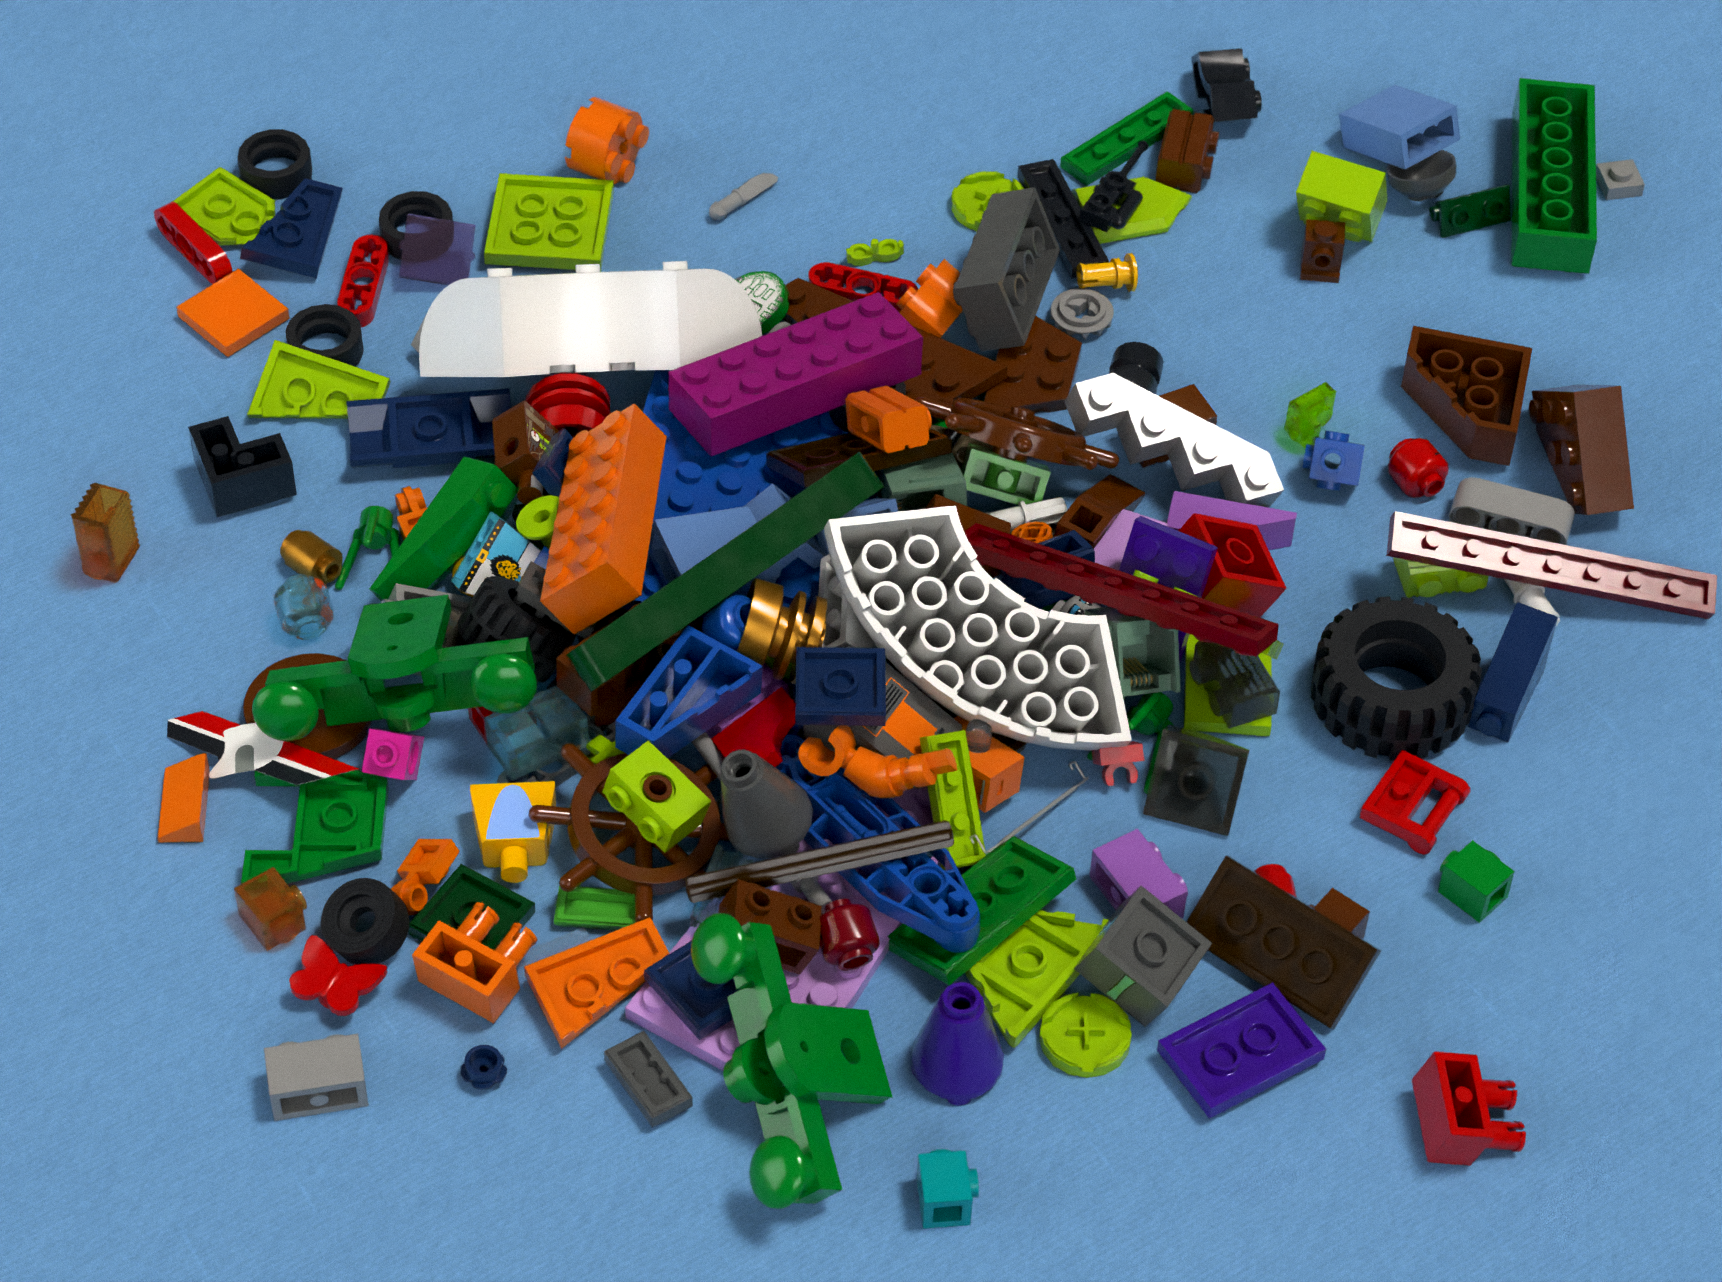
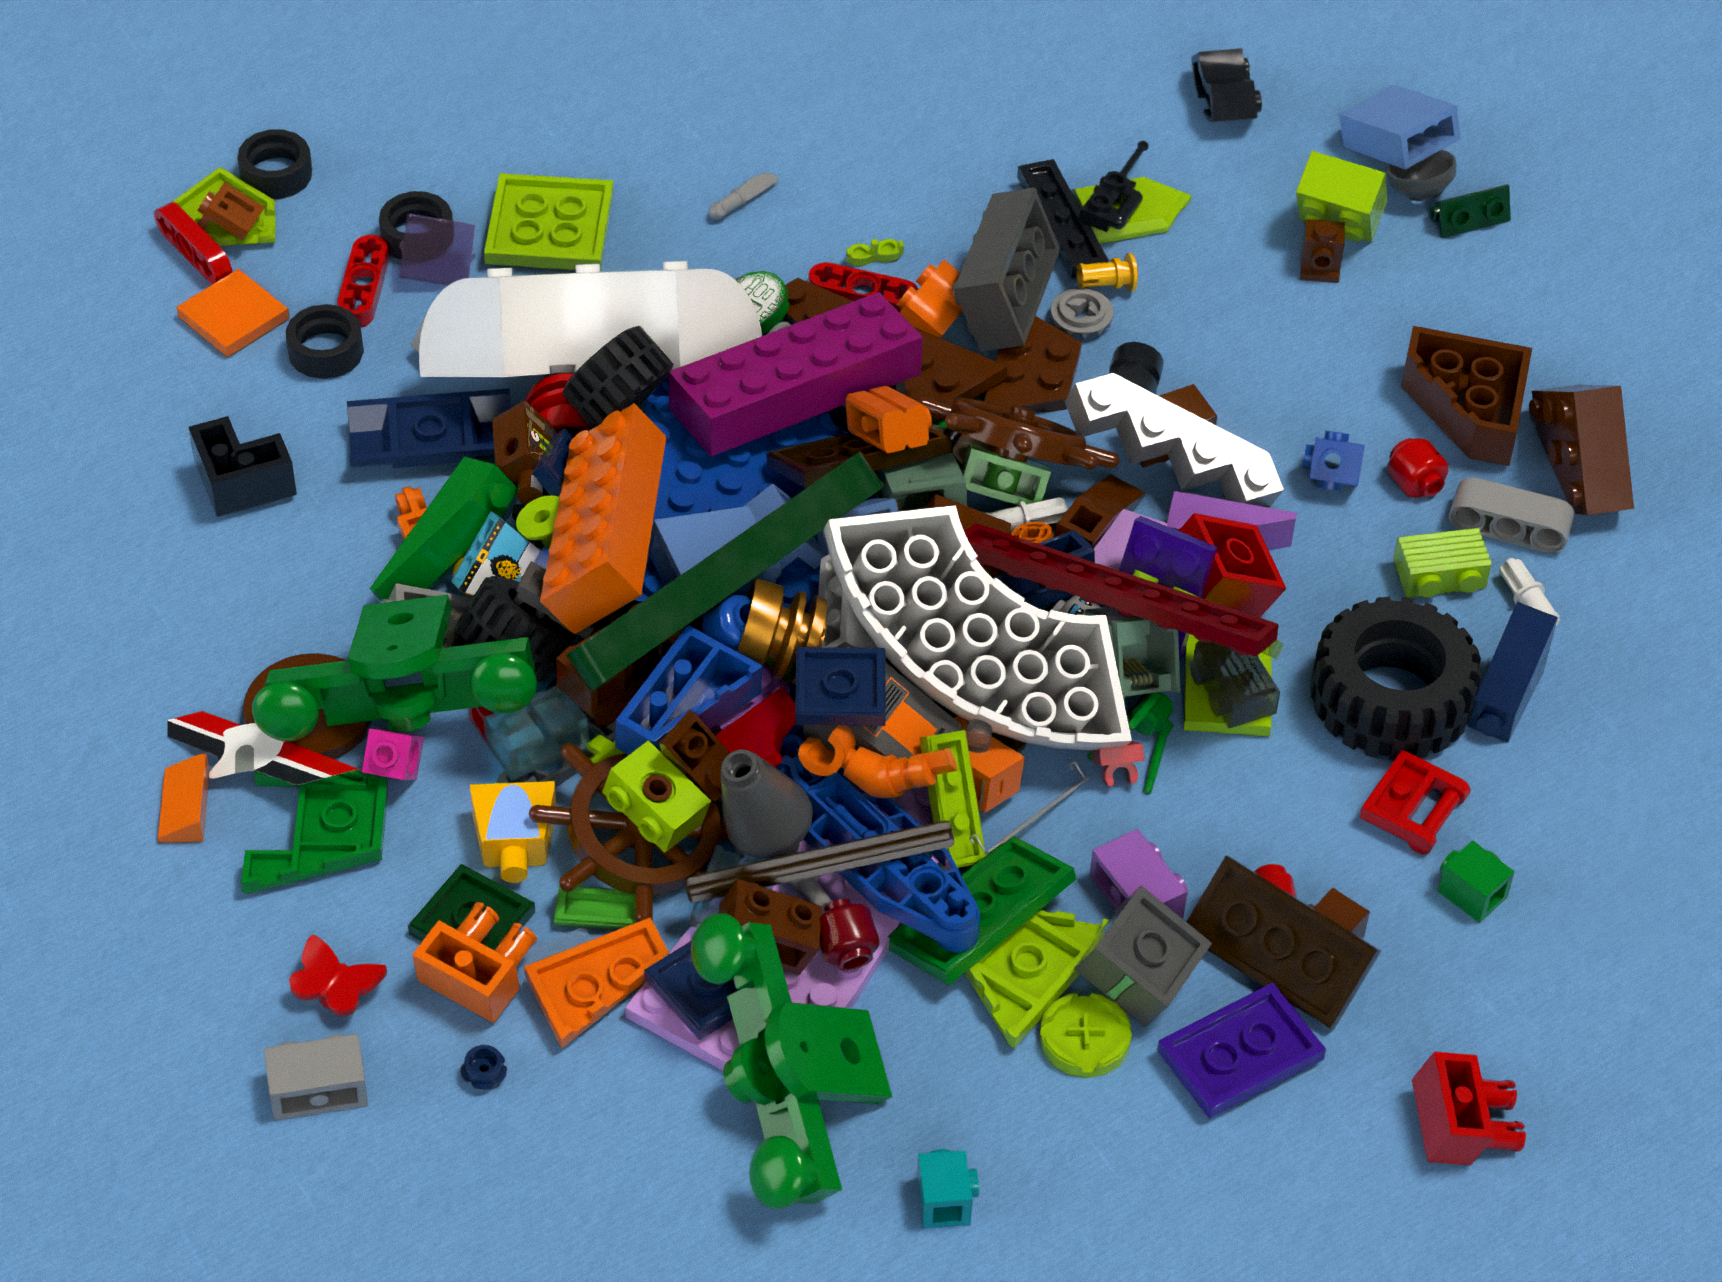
clear orange brick [71,483,140,583] -> none
clear orange brick [234,867,307,951] -> none
dark blue wing [240,178,343,279] -> none
lime wing [247,340,391,419] -> none
clear light blue head [274,574,334,640] -> none
pearl gold brick [280,530,343,586] -> none
black tyre [321,878,409,965] -> none
green plant [335,506,400,590] -> none
orange plate [391,839,460,916] -> none
orange brick [565,97,649,184] -> none
dark grey plate [604,1031,693,1127] -> none
dark purple cone [910,982,1004,1106] -> none
lime tile [951,171,1024,231] -> none
green tile [1060,91,1194,186] -> none
clear smoke slope [1143,725,1250,836] -> none
reddish brown brick [1156,109,1220,193] -> none
clear neon green bracket [1284,382,1336,449] -> none
plate [1386,511,1717,619] -> none
green brick [1511,78,1597,274] -> none
light grey plate [1596,159,1645,200] -> none
none -> dark orange bracket [197,182,265,241]
none -> black tyre [562,326,673,429]
none -> reddish brown slope [660,710,730,802]

